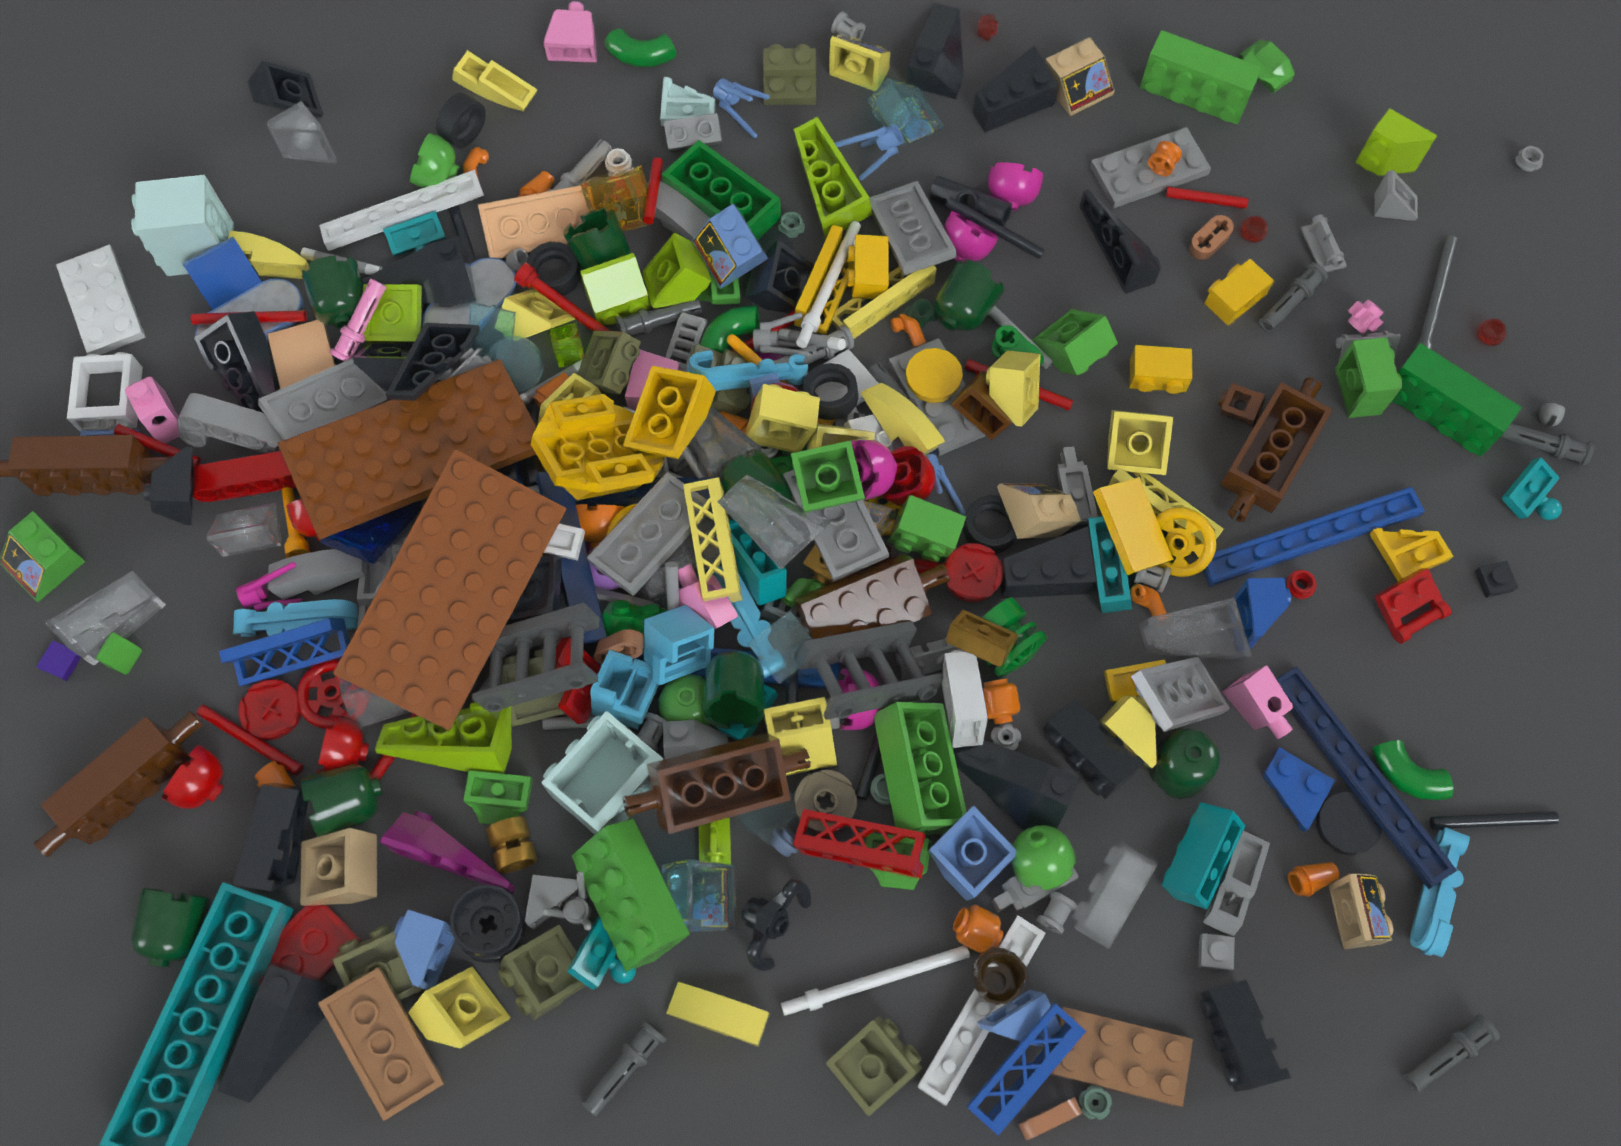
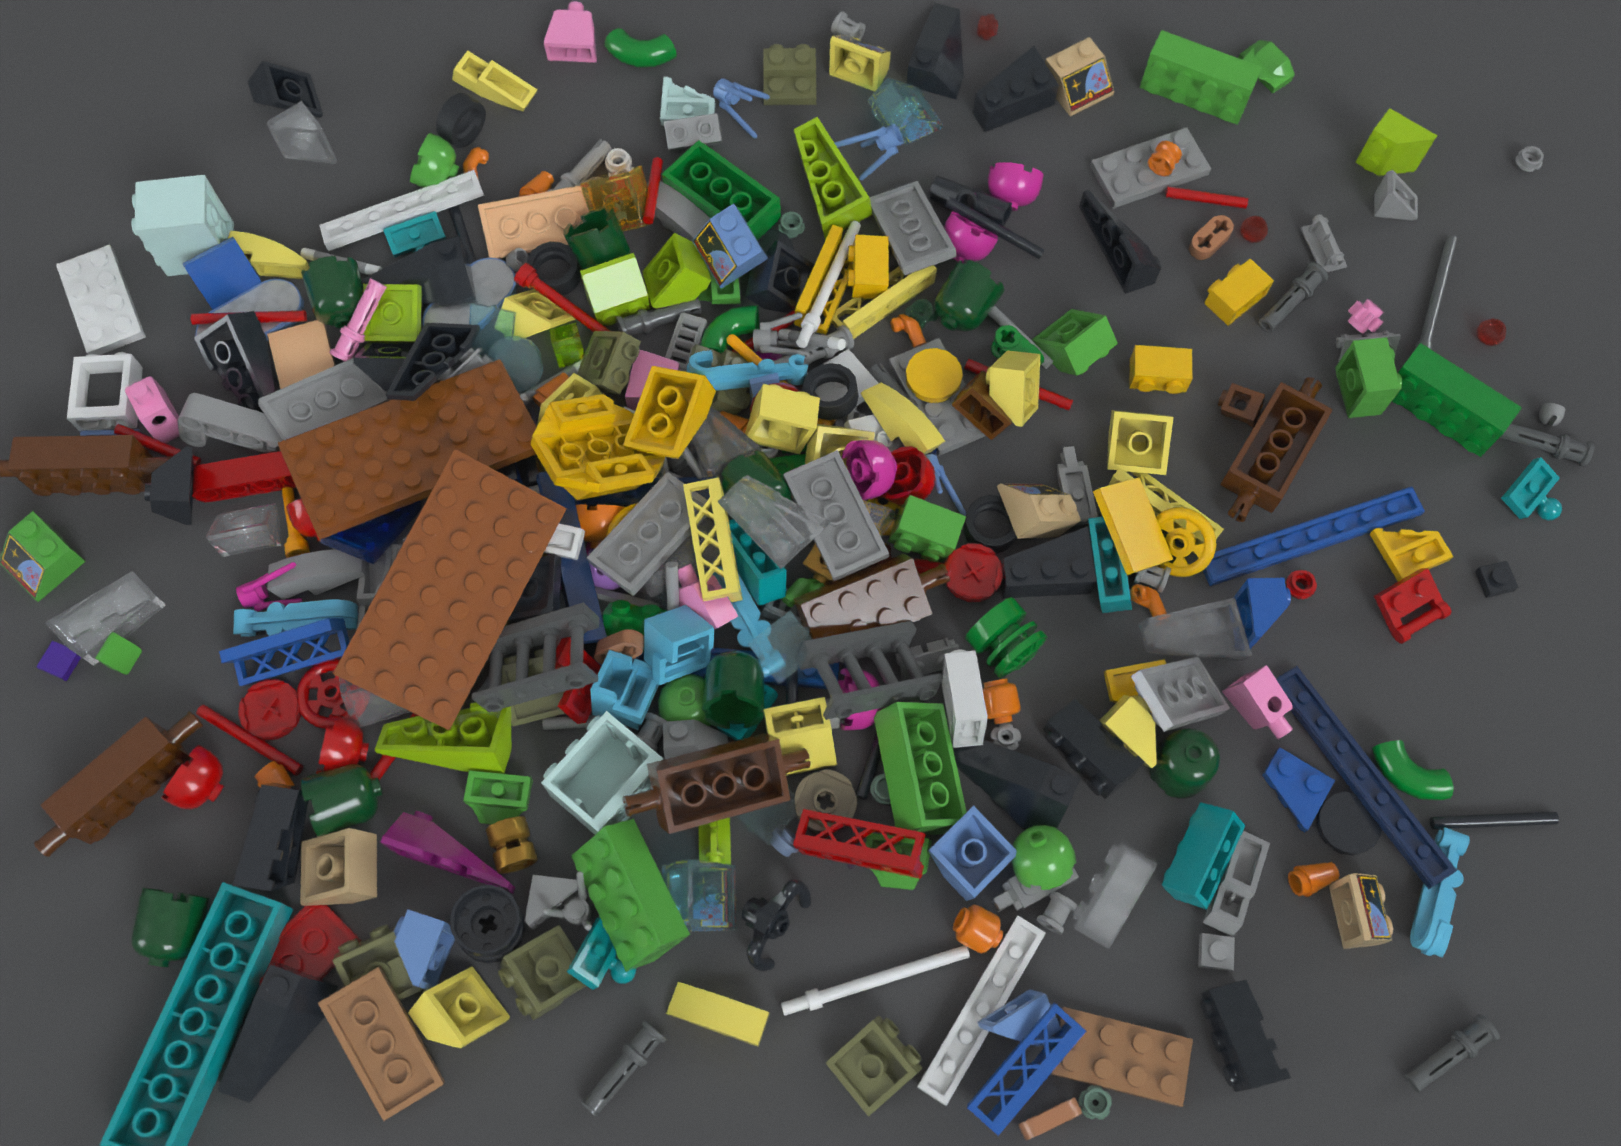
bright green slope [791,440,865,513] -> none
pearl gold slope [946,610,1018,667] -> none
dark brown hair [972,948,1028,1005] -> none

